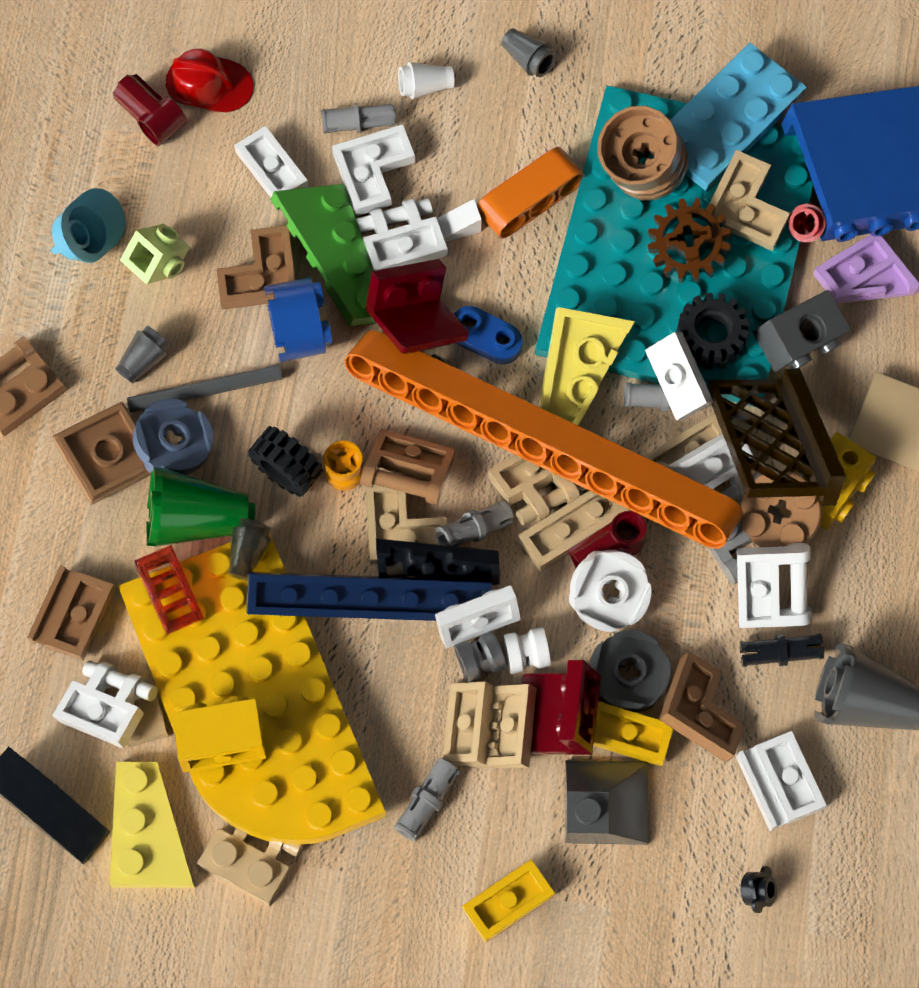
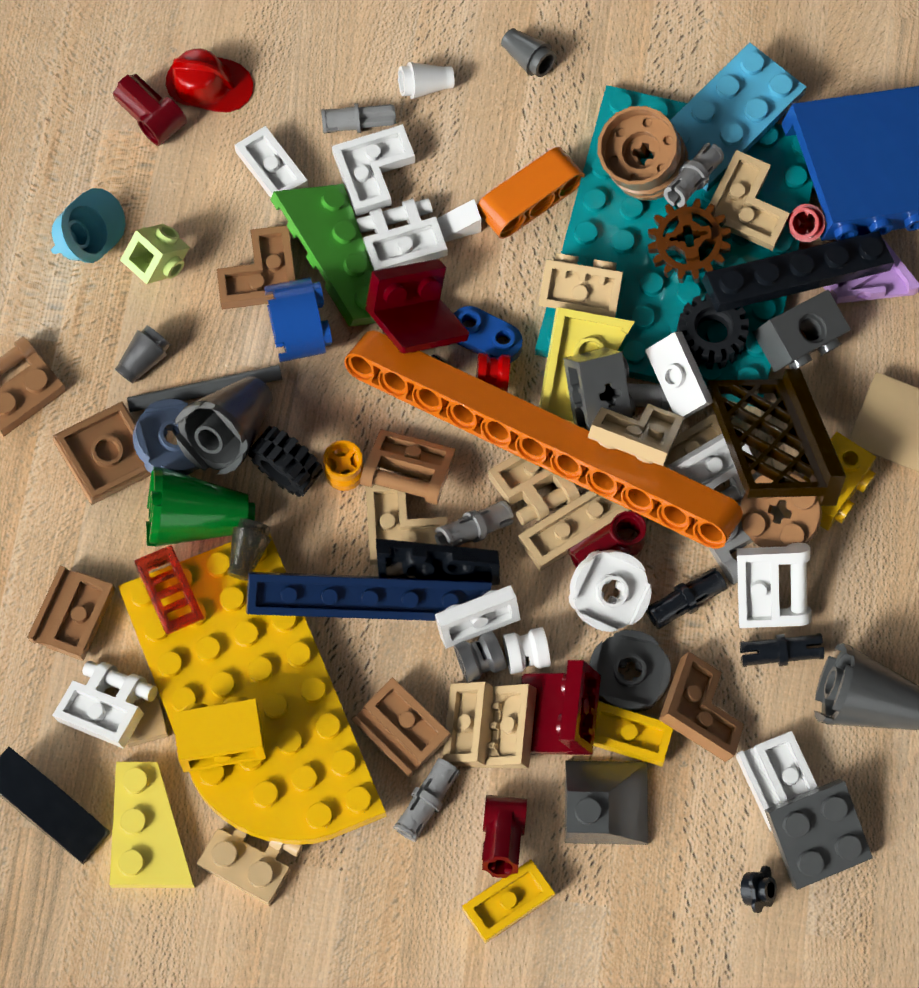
none -> dark grey cone [175,377,273,474]
none -> medium nougat plate [351,677,451,778]
none -> red wheel [476,352,510,392]
none -> dark red piece [482,795,528,878]
none -> tan bracket [538,253,623,318]
none -> dark grey brick [563,347,635,431]
none -> tan plate [587,404,685,466]
none -> black pin [646,567,727,629]
none -> light grey pin [664,143,724,207]
none -> black plate [702,231,894,313]
none -> dark grey plate [764,779,873,890]

